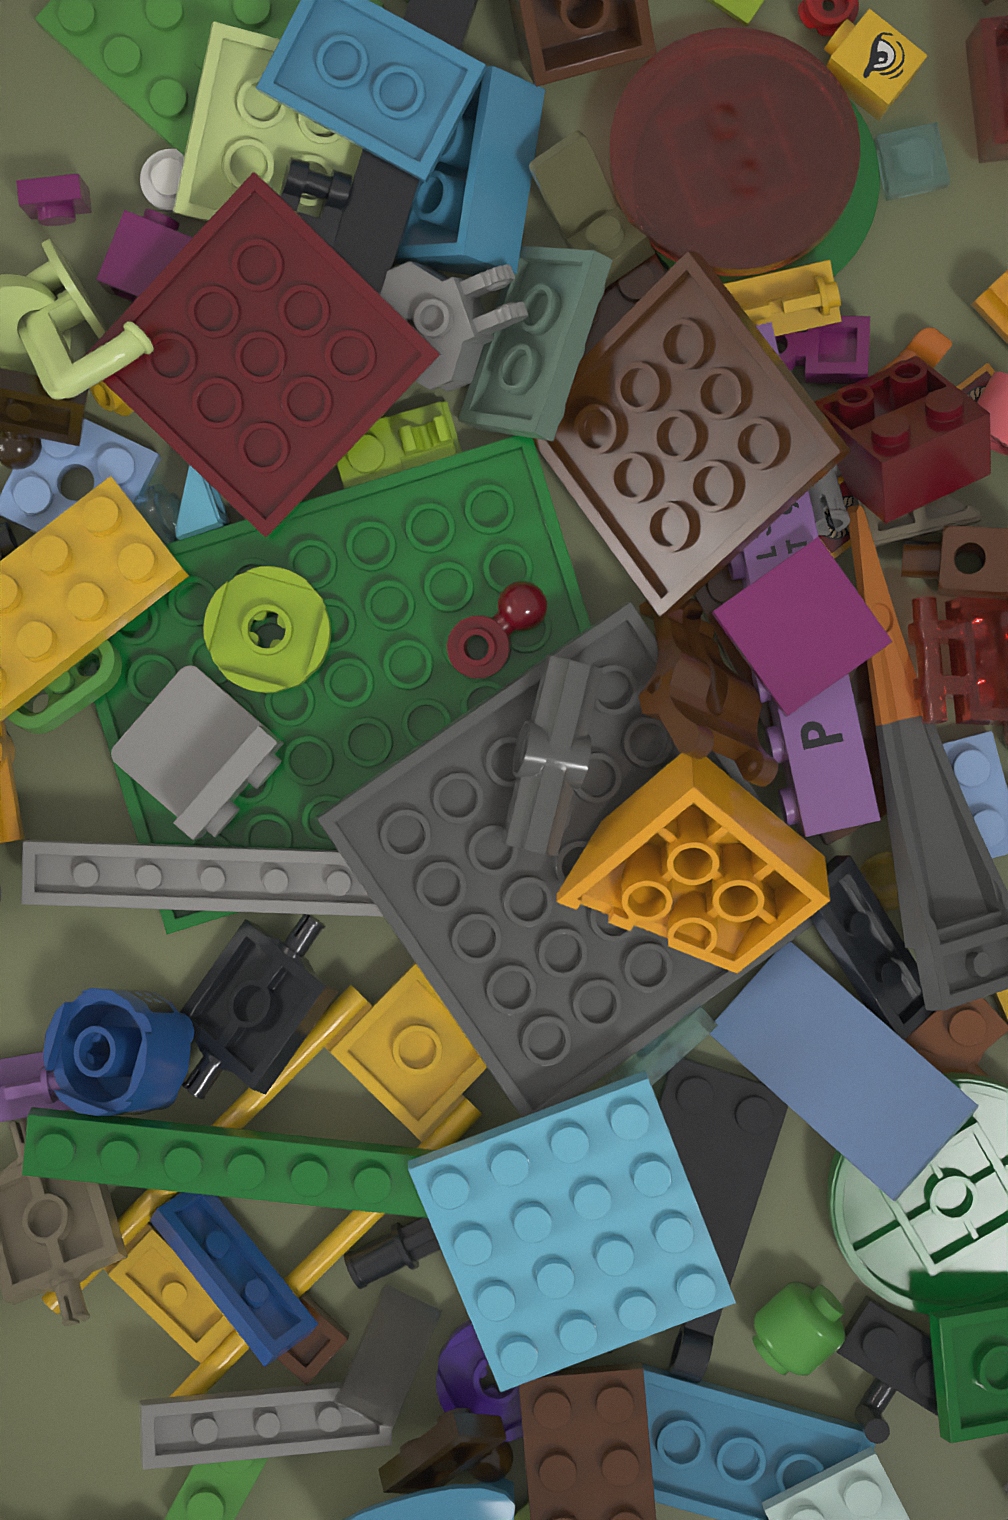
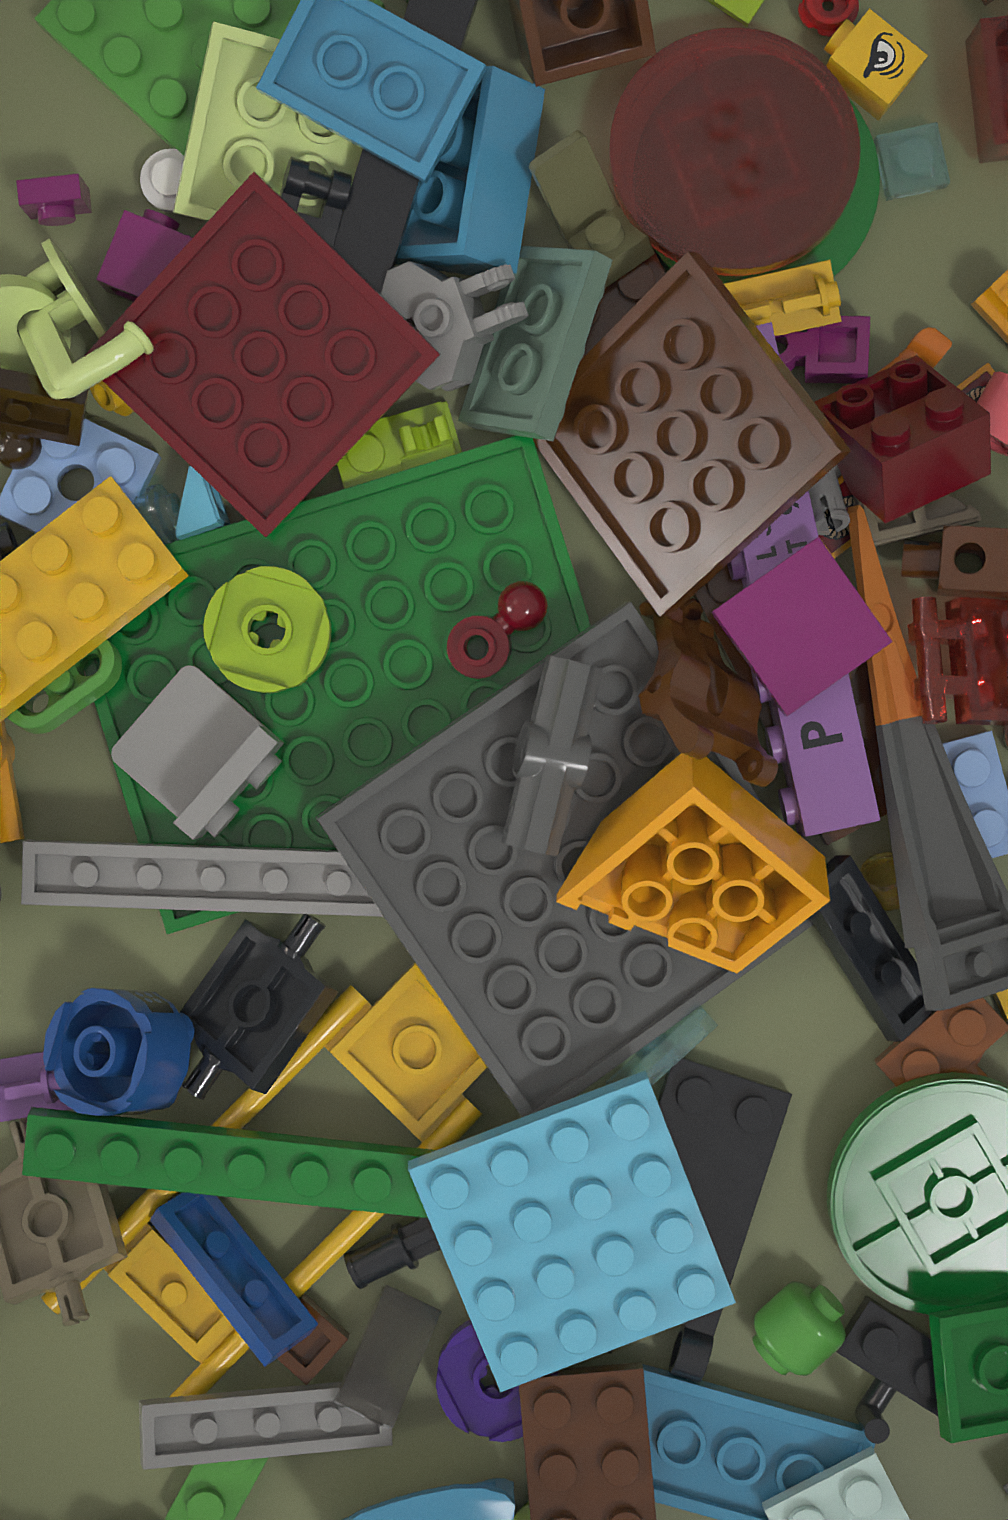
dark brown plate [378,1408,513,1494] -> none
medium blue tile [706,941,979,1202] -> none

